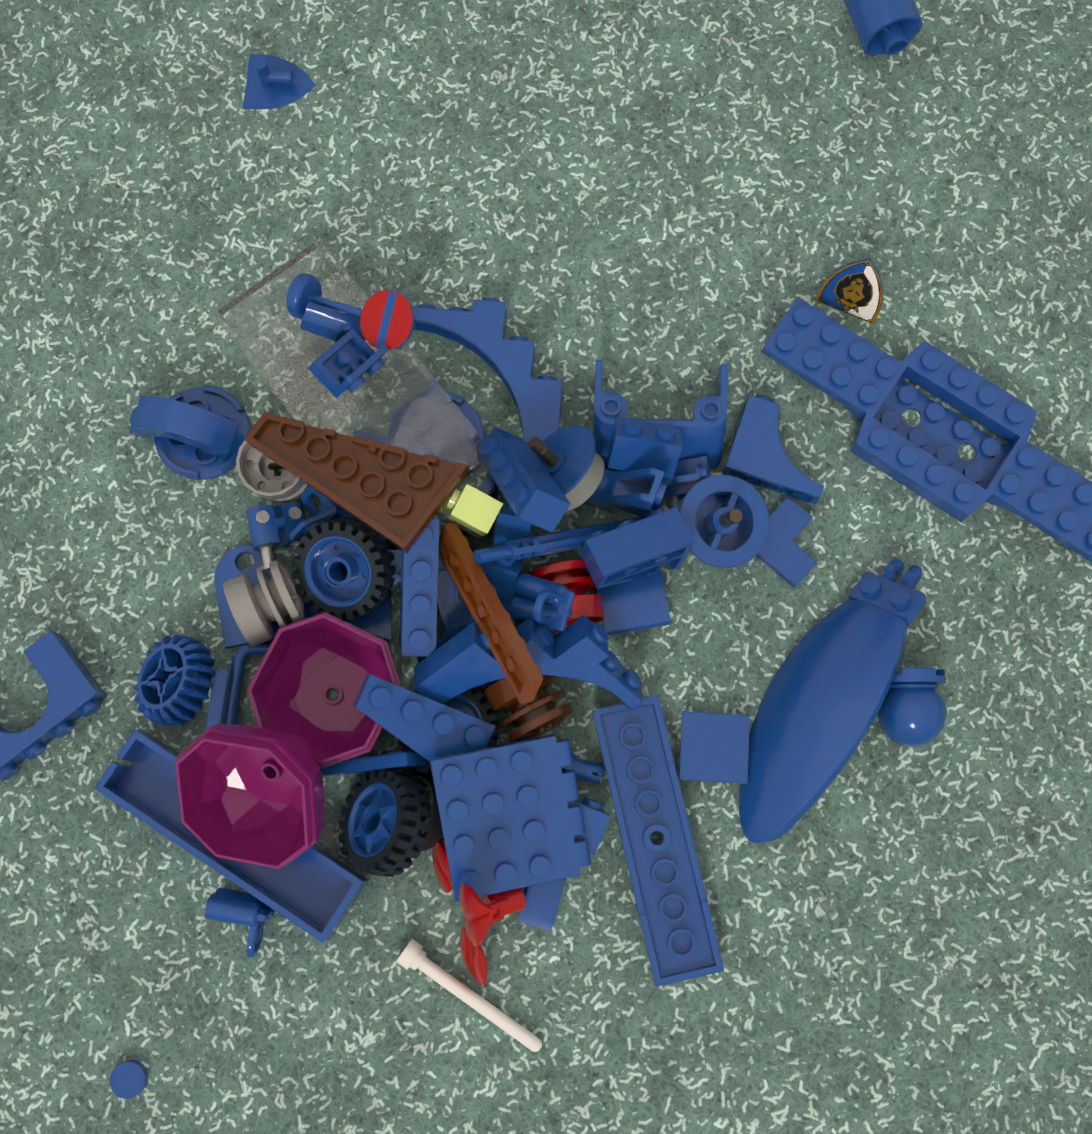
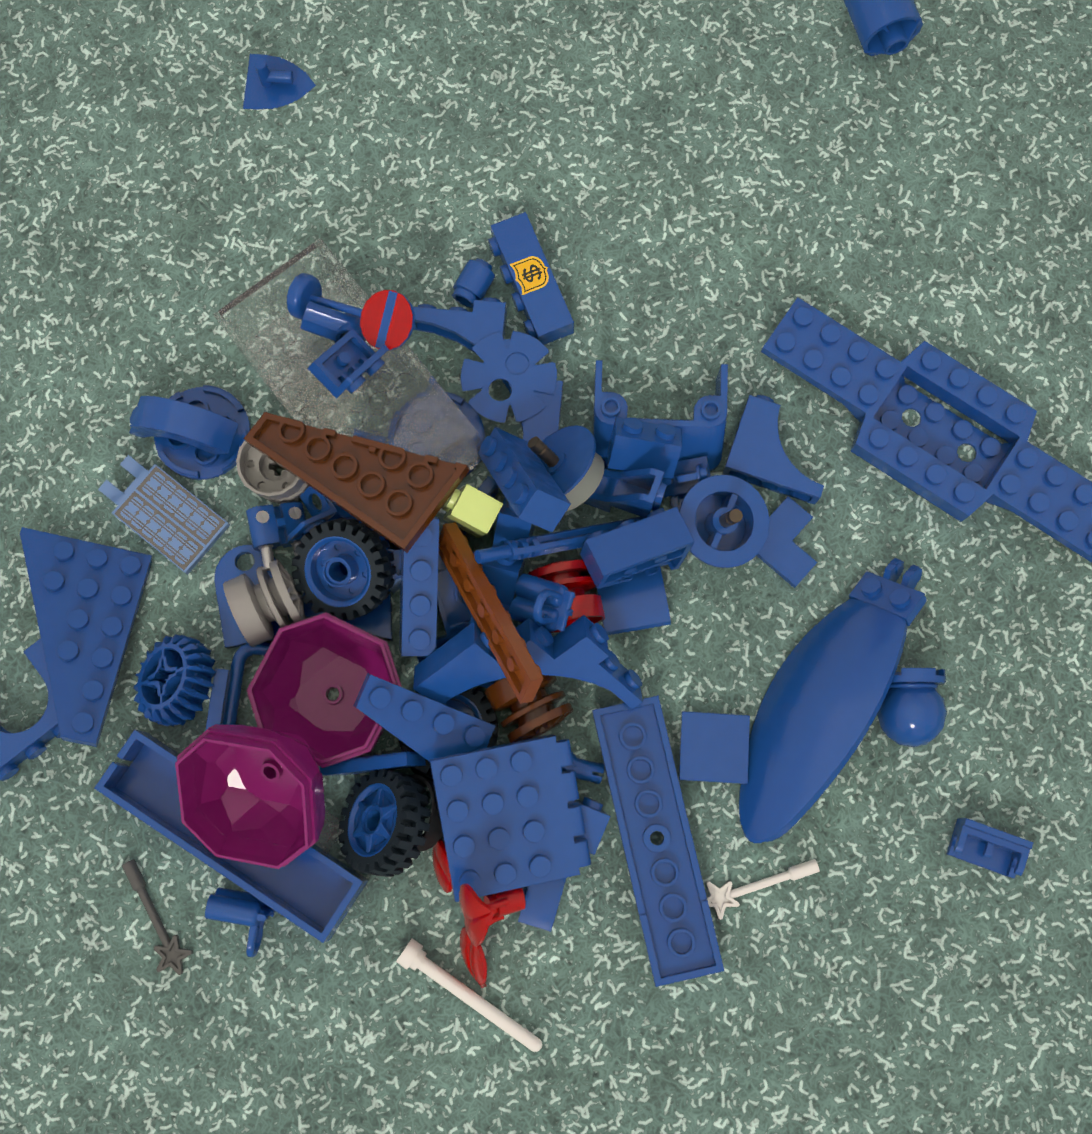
blue tile [110,1060,148,1099] -> none
shield [815,258,883,324] -> none
none -> blue wing [20,527,152,747]
none -> medium blue tile [98,455,230,575]
none -> dark grey piece [122,859,193,975]
none -> blue brick [452,258,495,308]
none -> blue piece [461,331,557,423]
none -> blue brick [488,212,574,345]
none -> white piece [706,859,820,920]
none -> blue hinge [947,818,1034,879]

